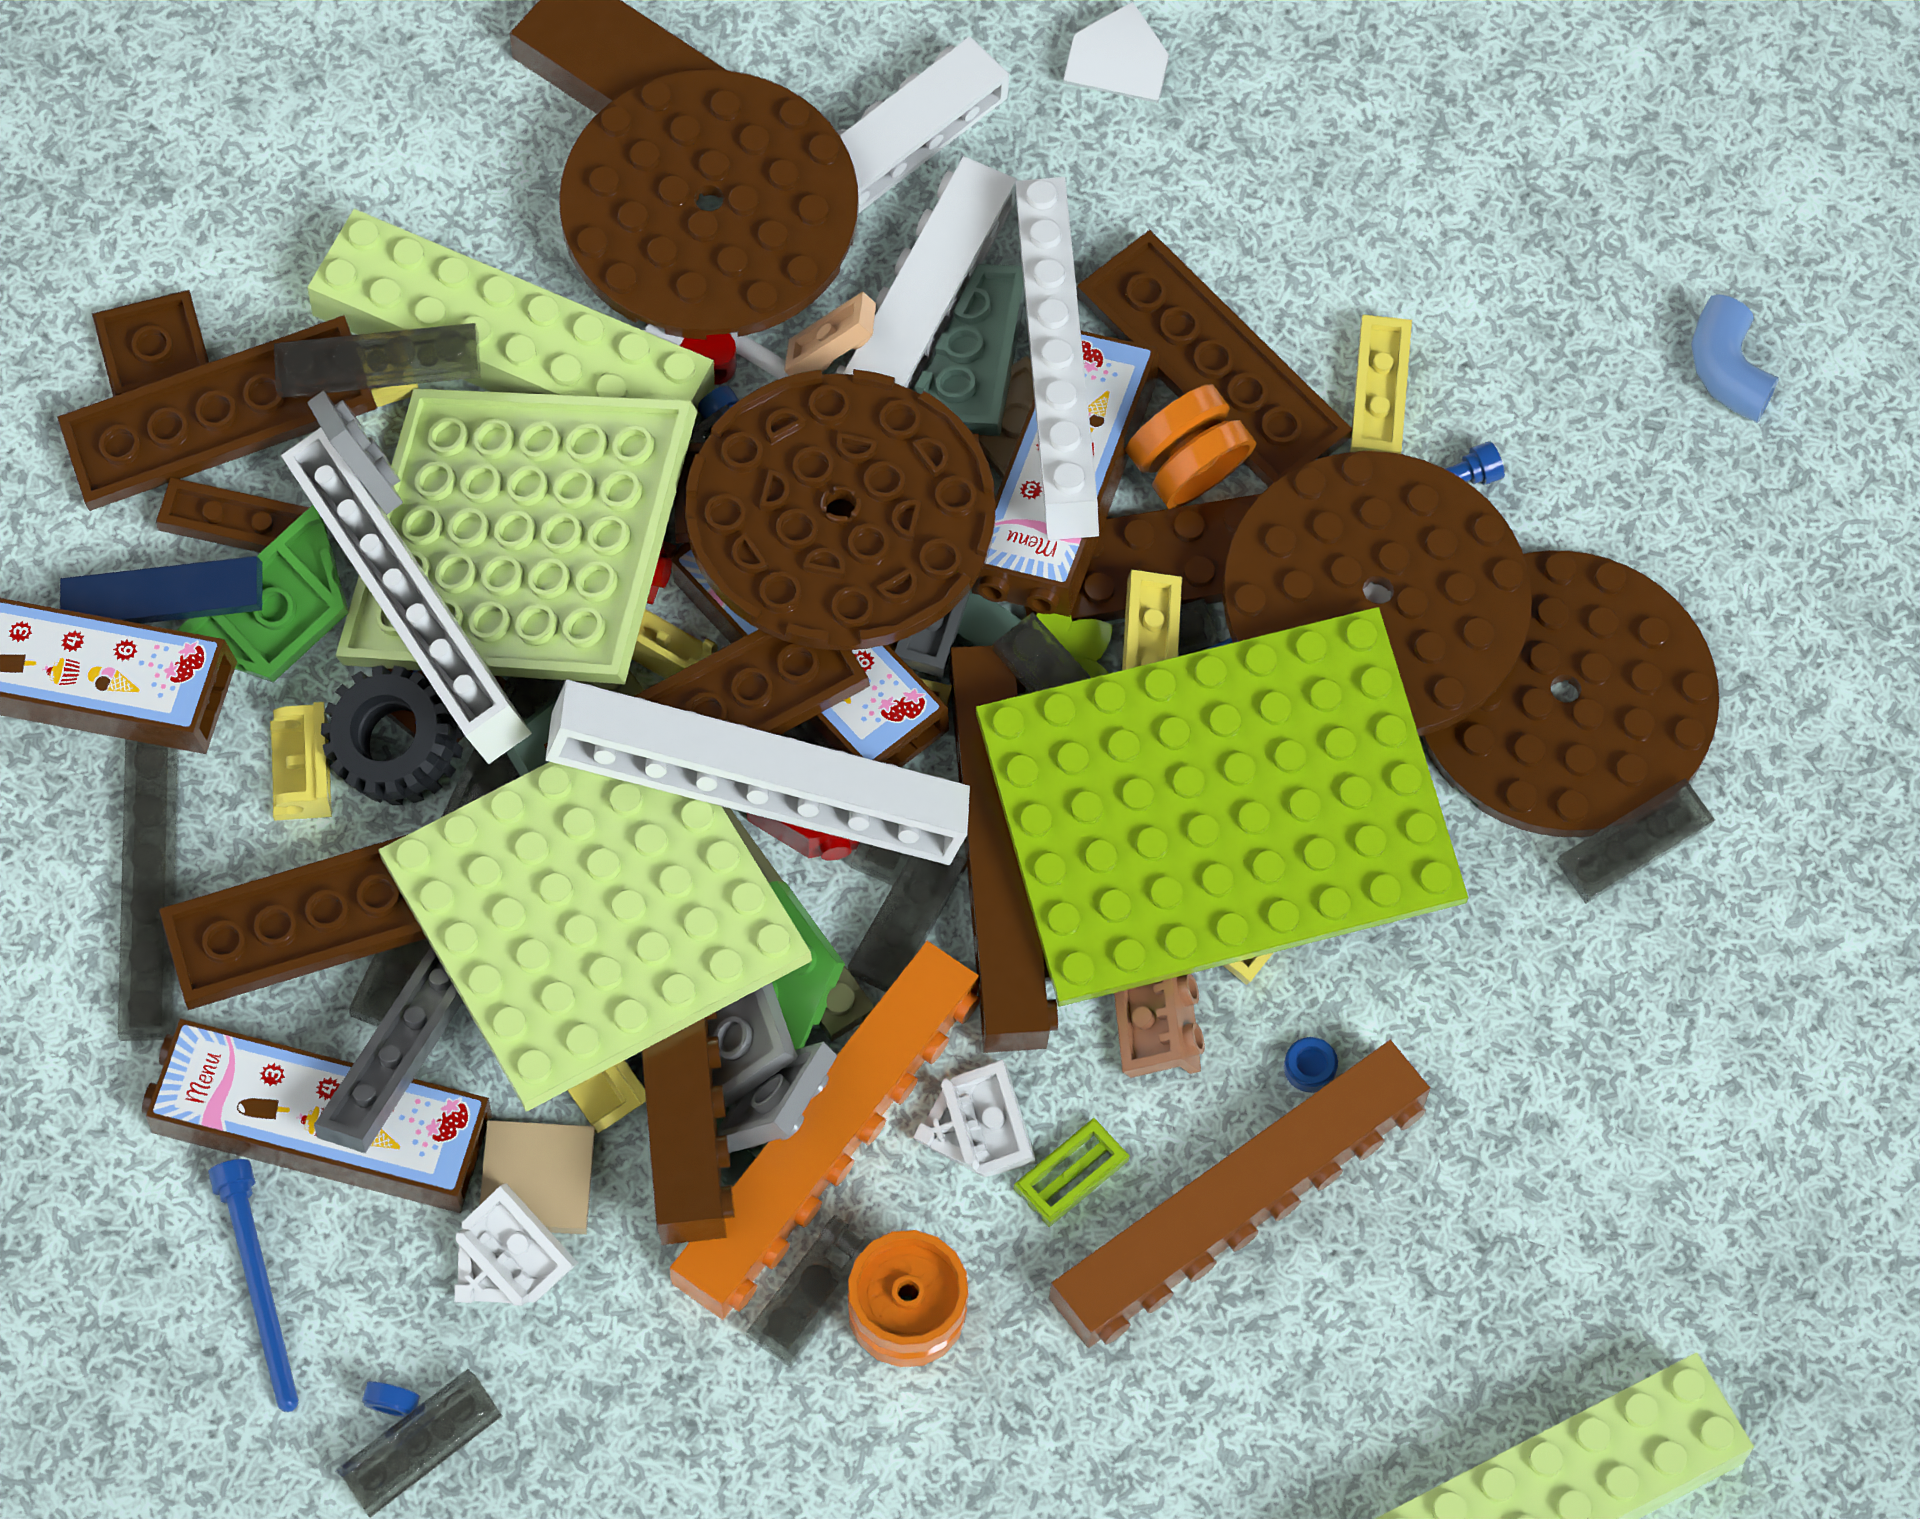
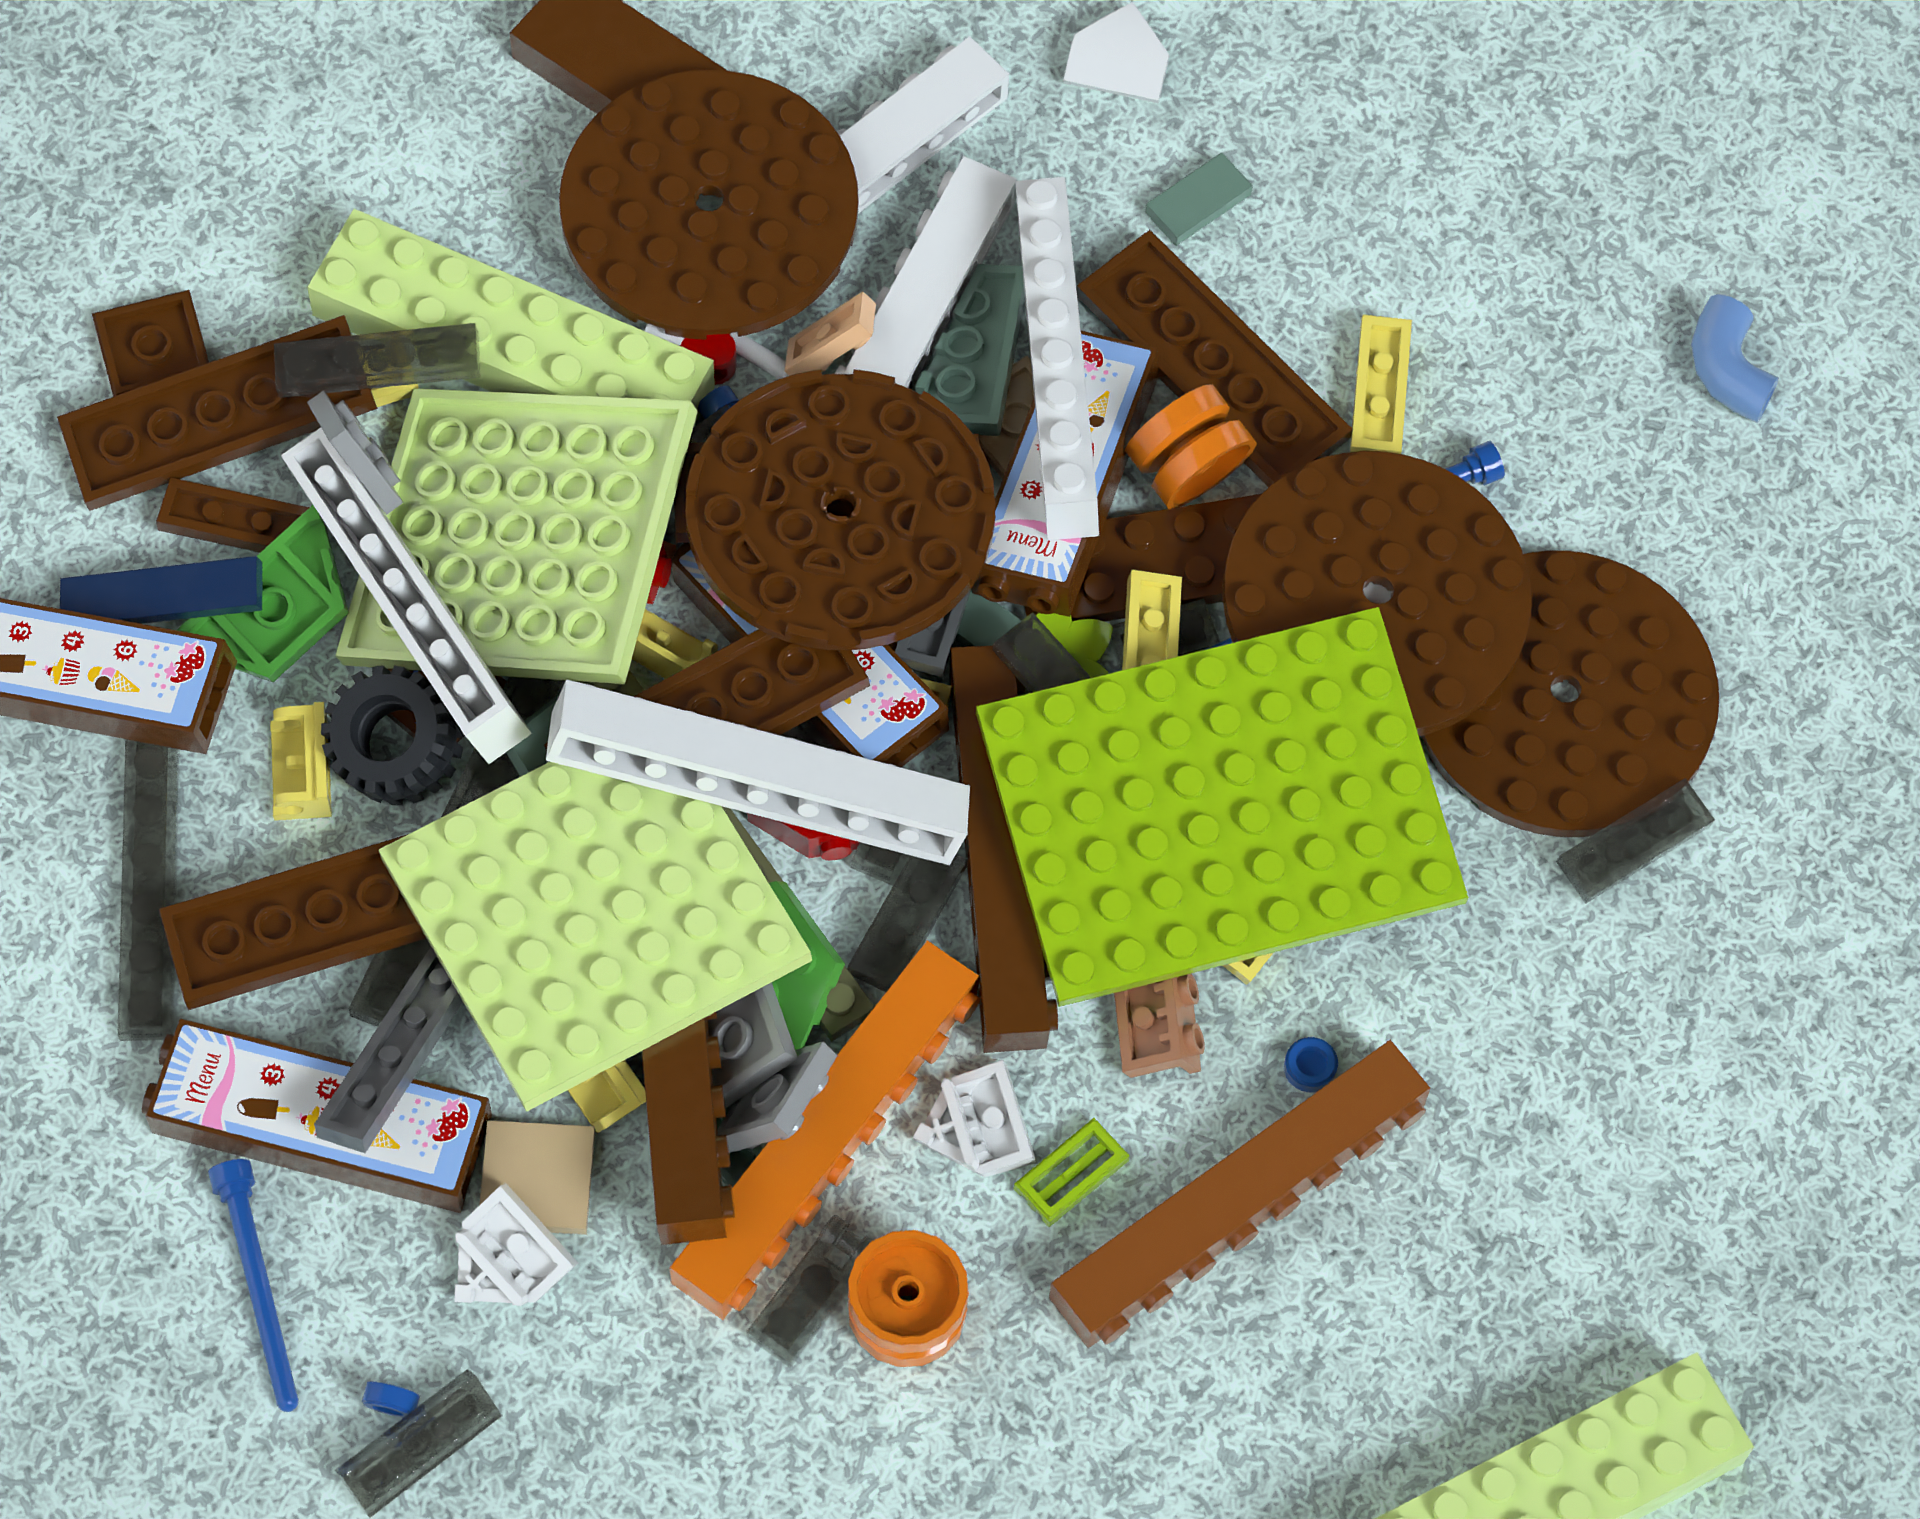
none -> sand green tile [1145,152,1253,246]

